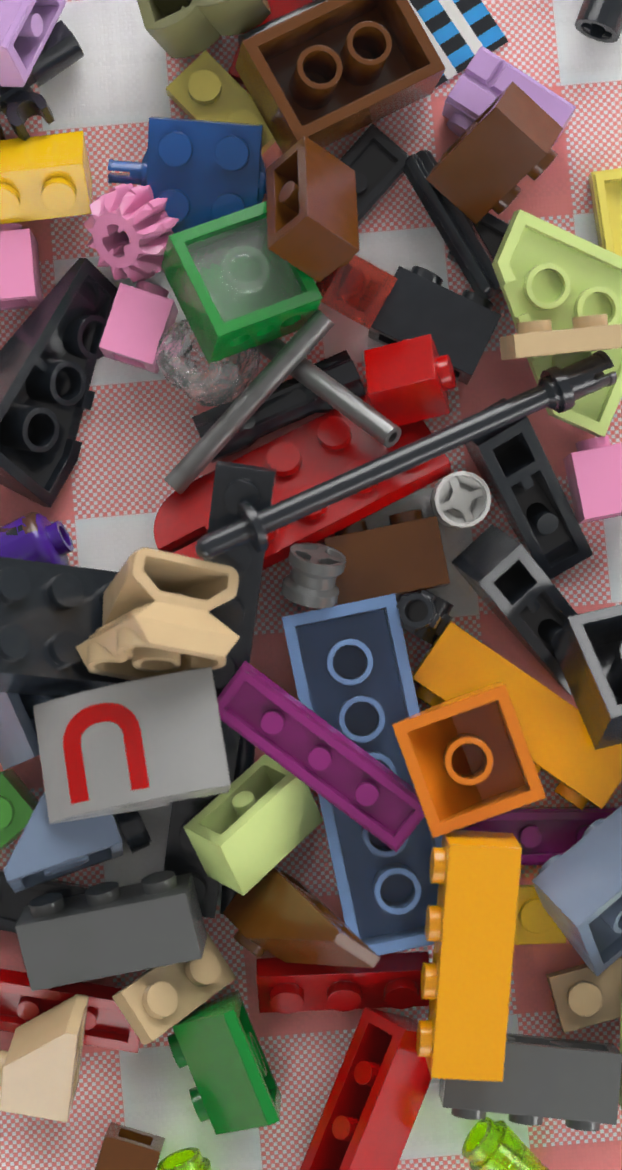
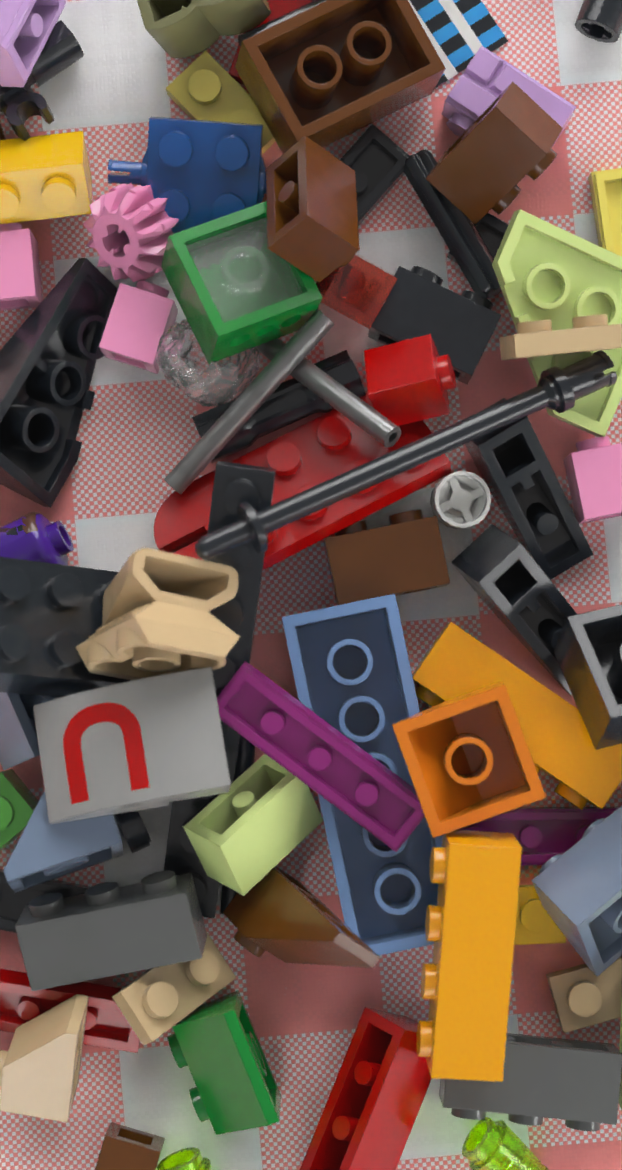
red plate [256,952,429,1014] -> none
dark grey wheel [281,542,346,609] -> none
black bar [396,589,454,644] -> none

